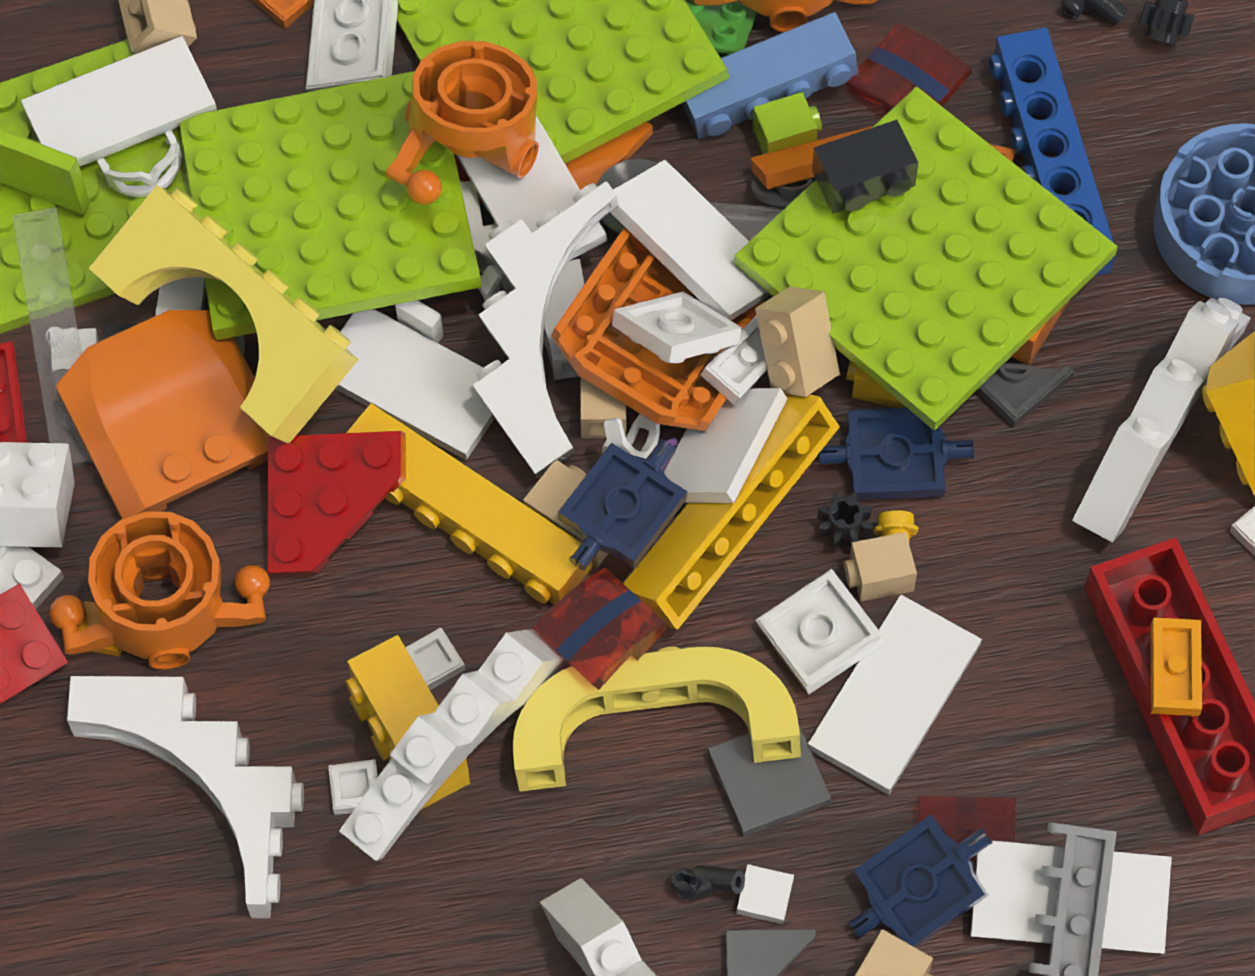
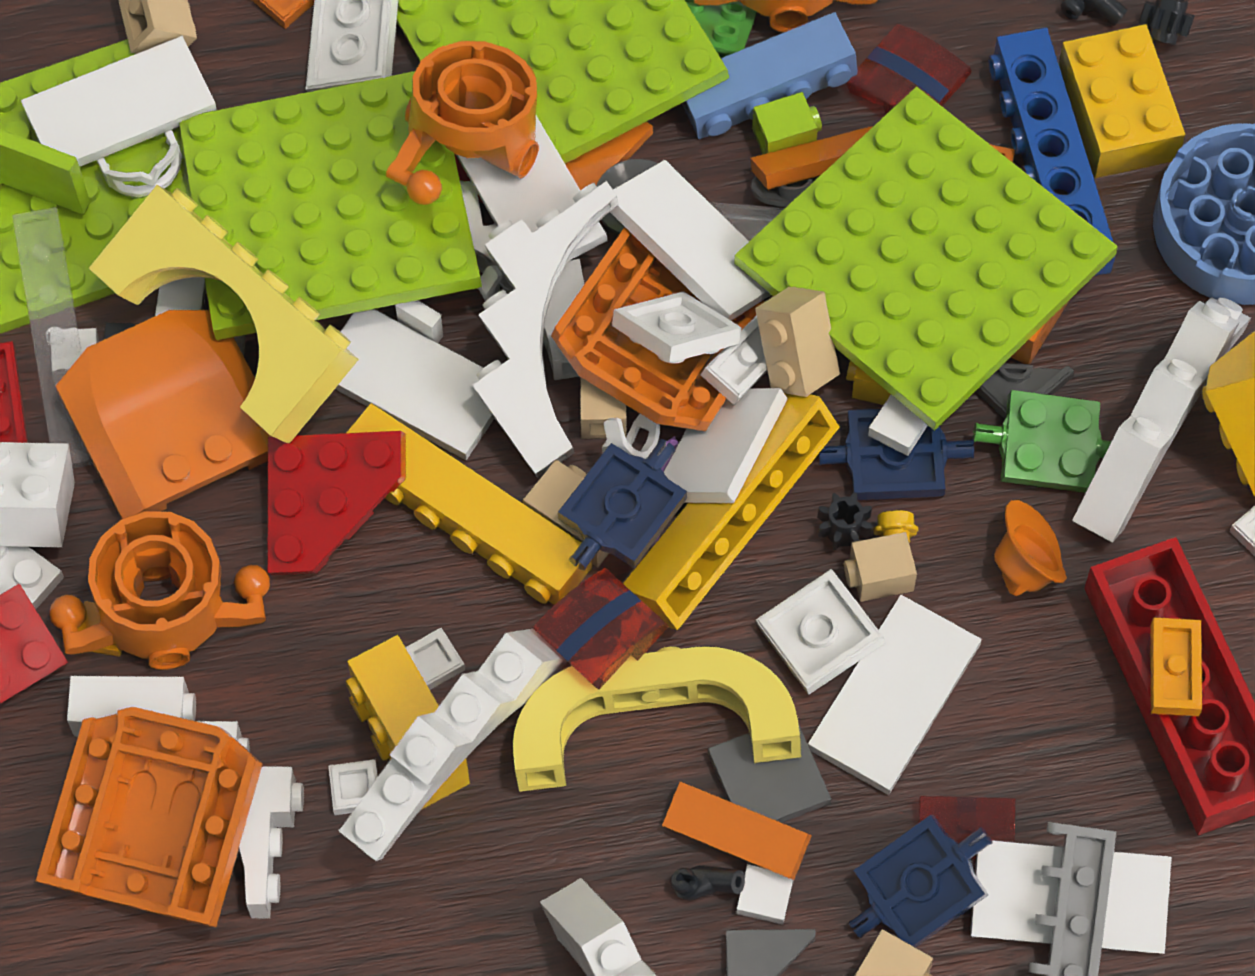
black brick [812,119,919,214] -> none
none -> orange wedge [35,707,263,928]
none -> orange tile [662,782,812,880]
none -> white tile [868,395,928,456]
none -> bright green plate [972,390,1112,493]
none -> orange piece [994,500,1067,596]
none -> yellow brick [1058,24,1185,179]

